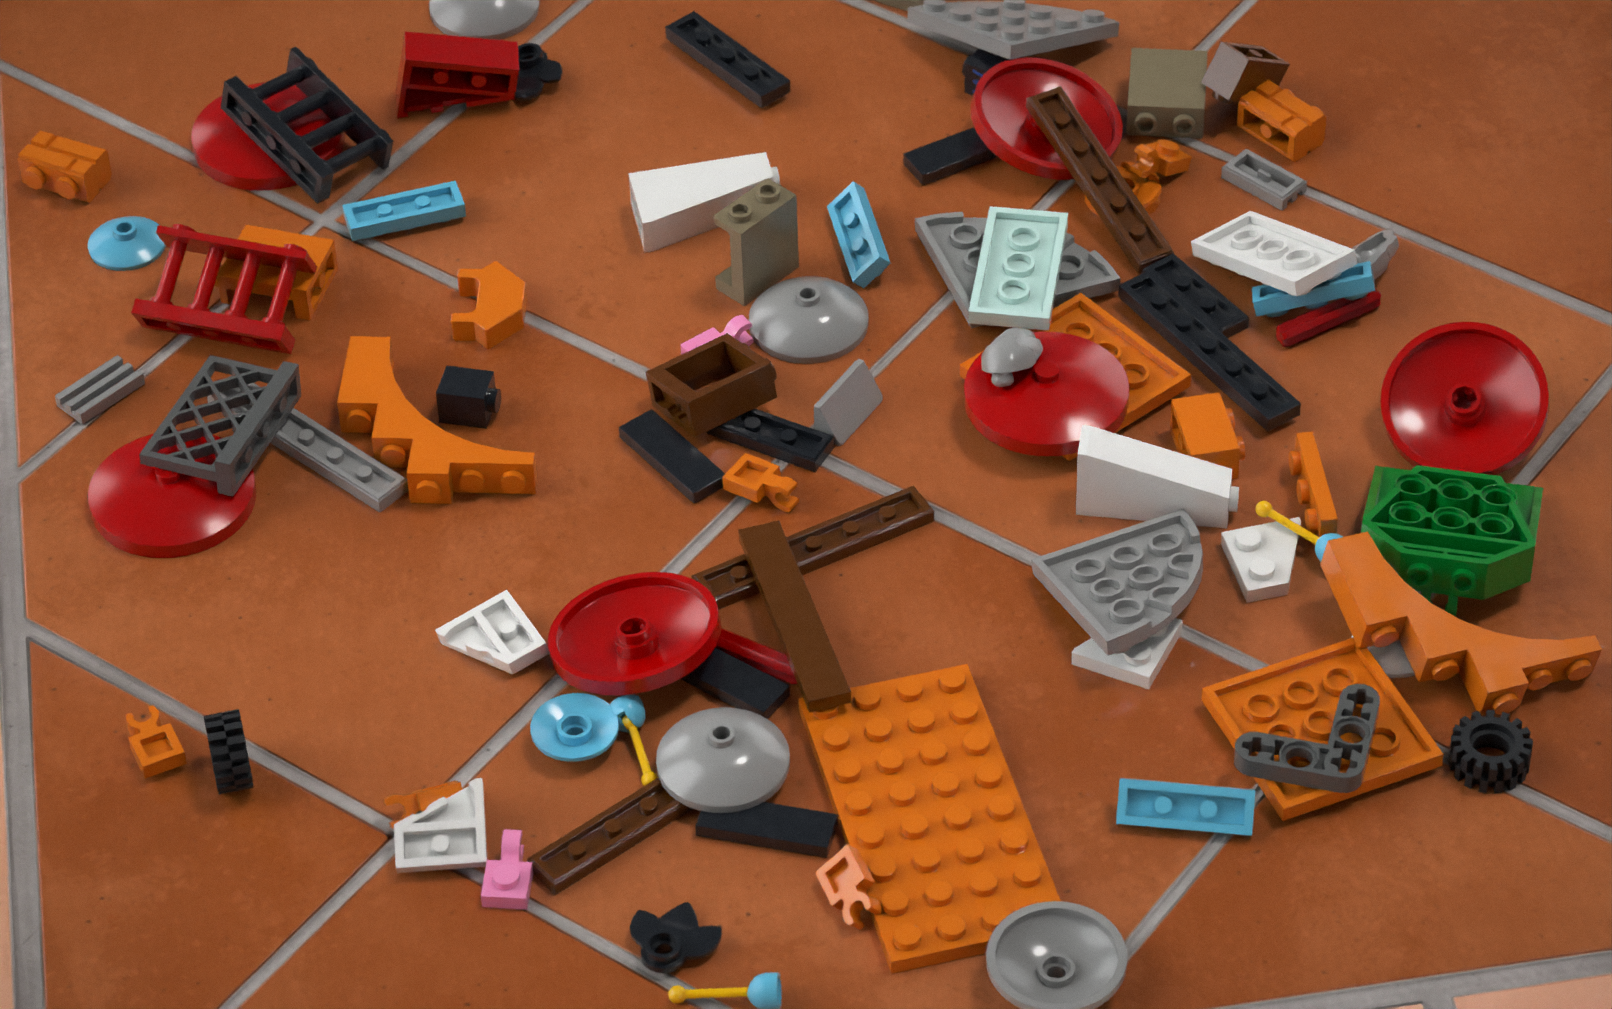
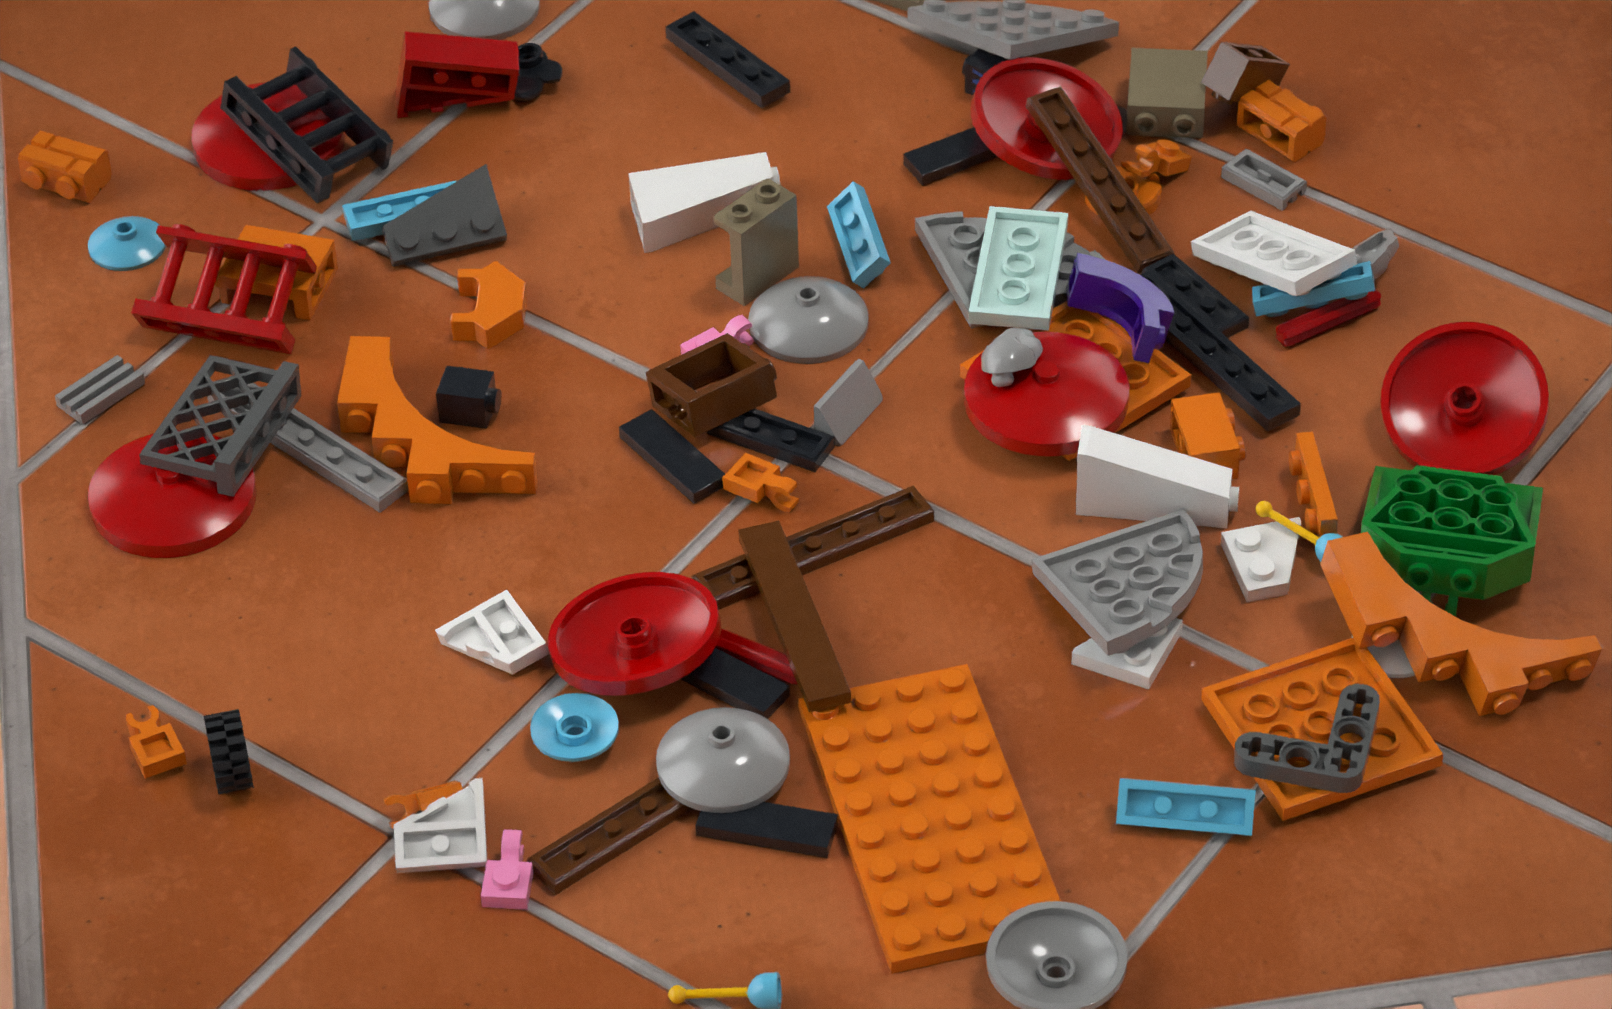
hinge [610,694,658,786] -> none
black plate [630,902,722,973] -> none
orange plate [815,844,882,930] -> none
black tyre [1449,710,1533,794] -> none
none -> dark grey wing [382,164,507,267]
none -> dark purple arch [1066,253,1174,363]

